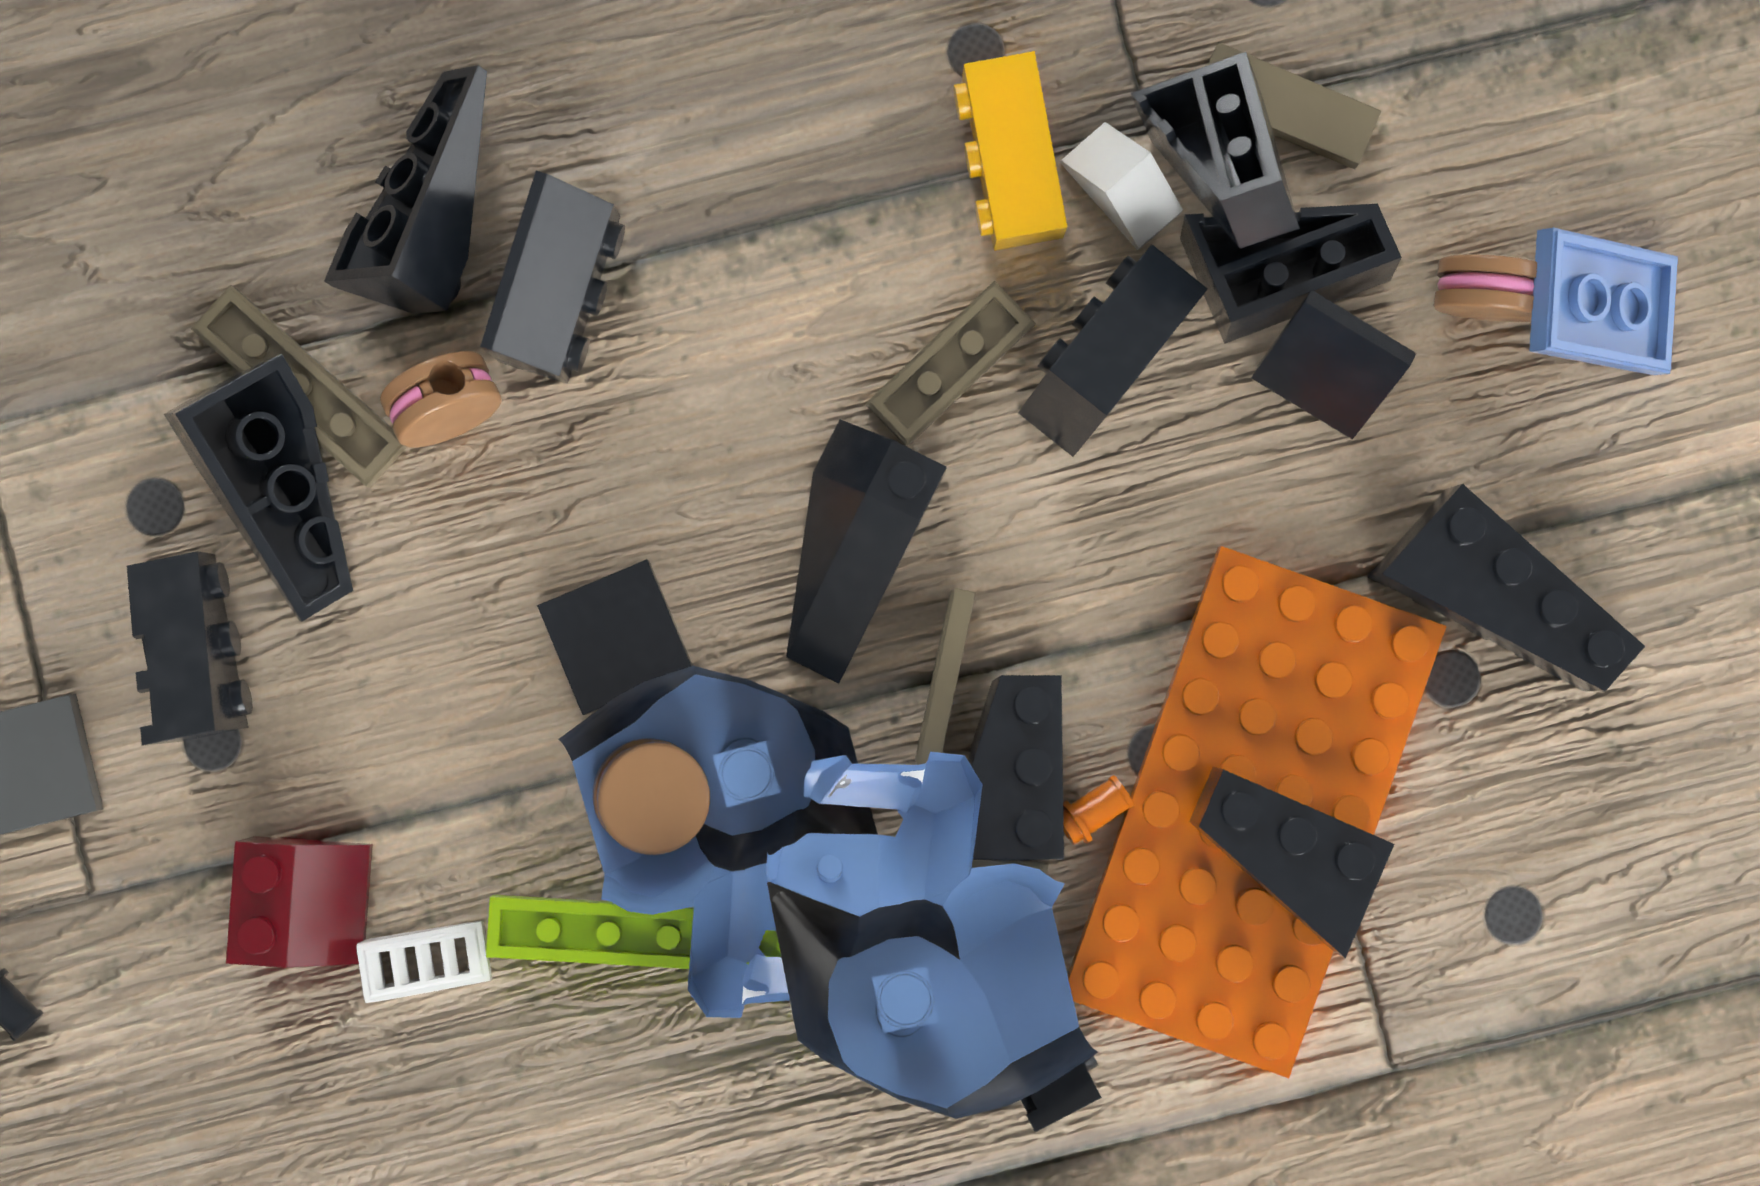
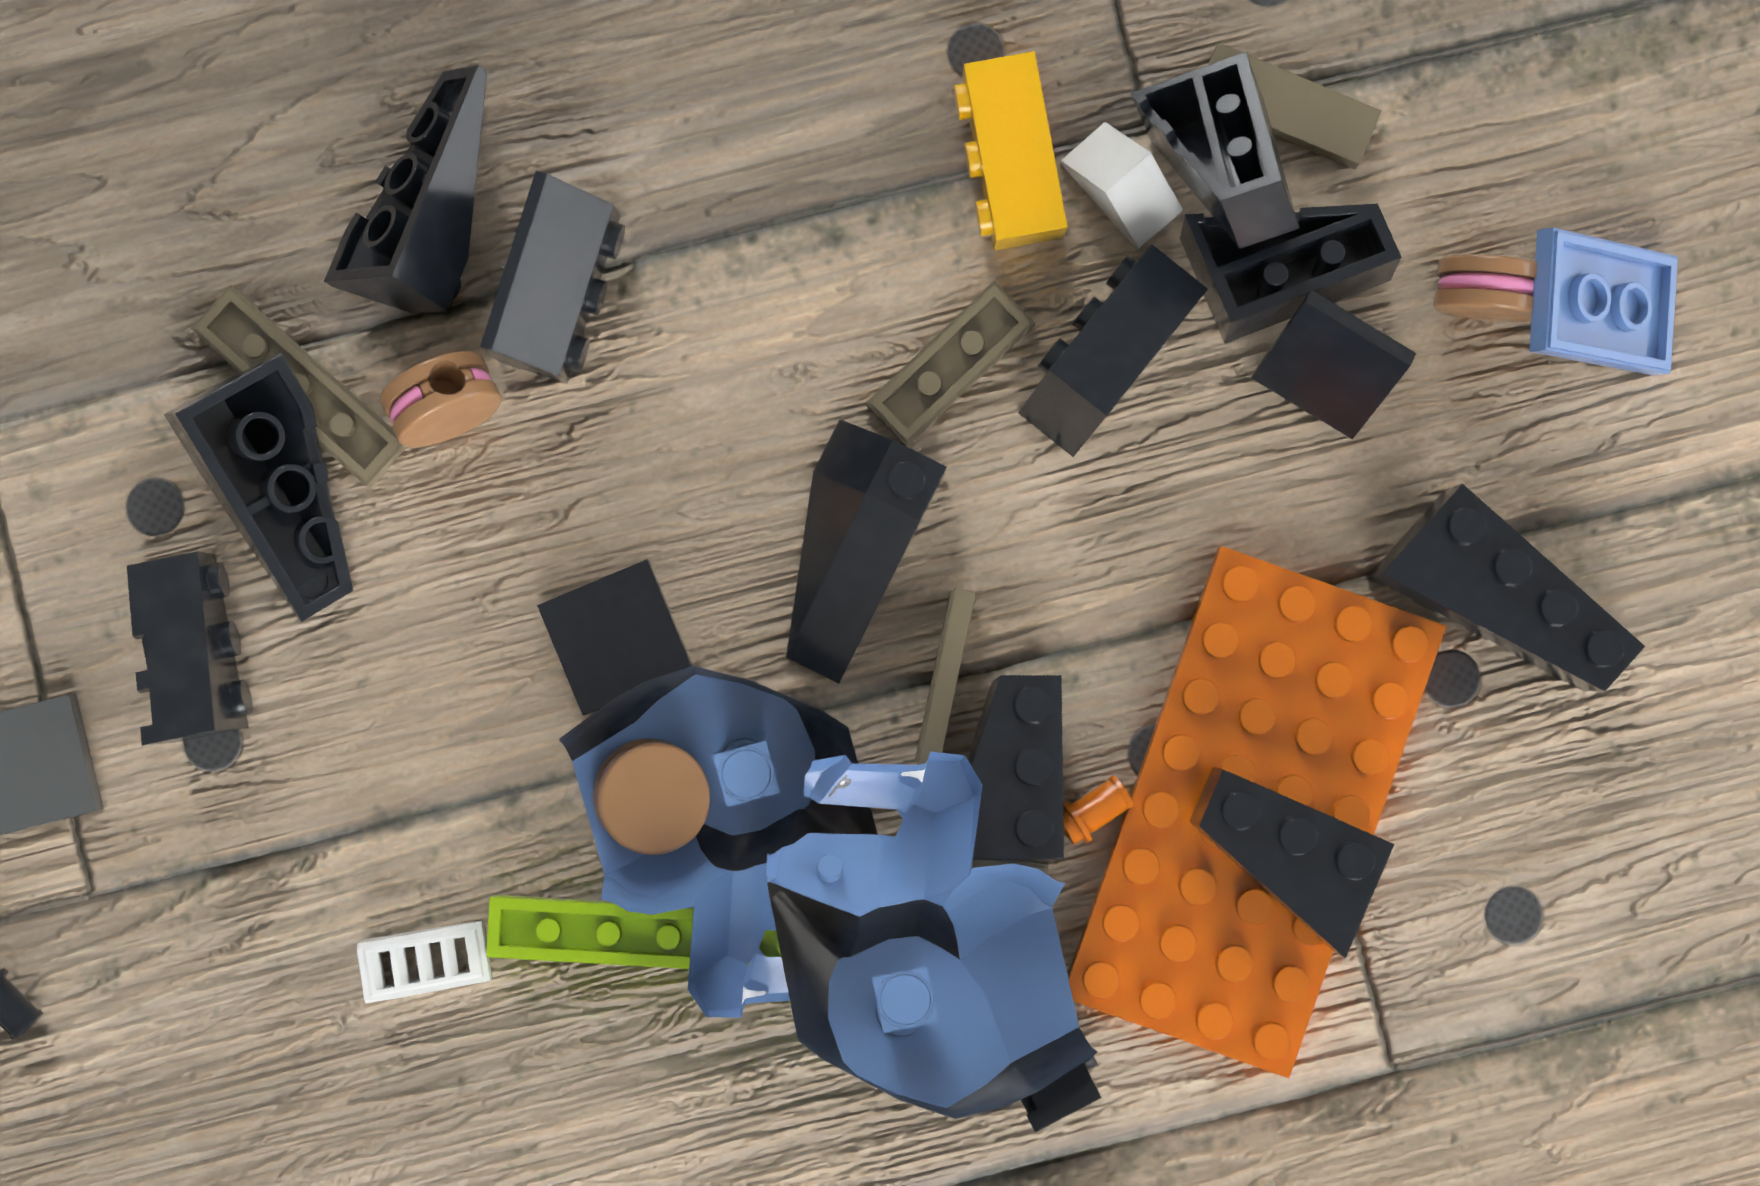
dark red slope [226,836,373,968] -> none

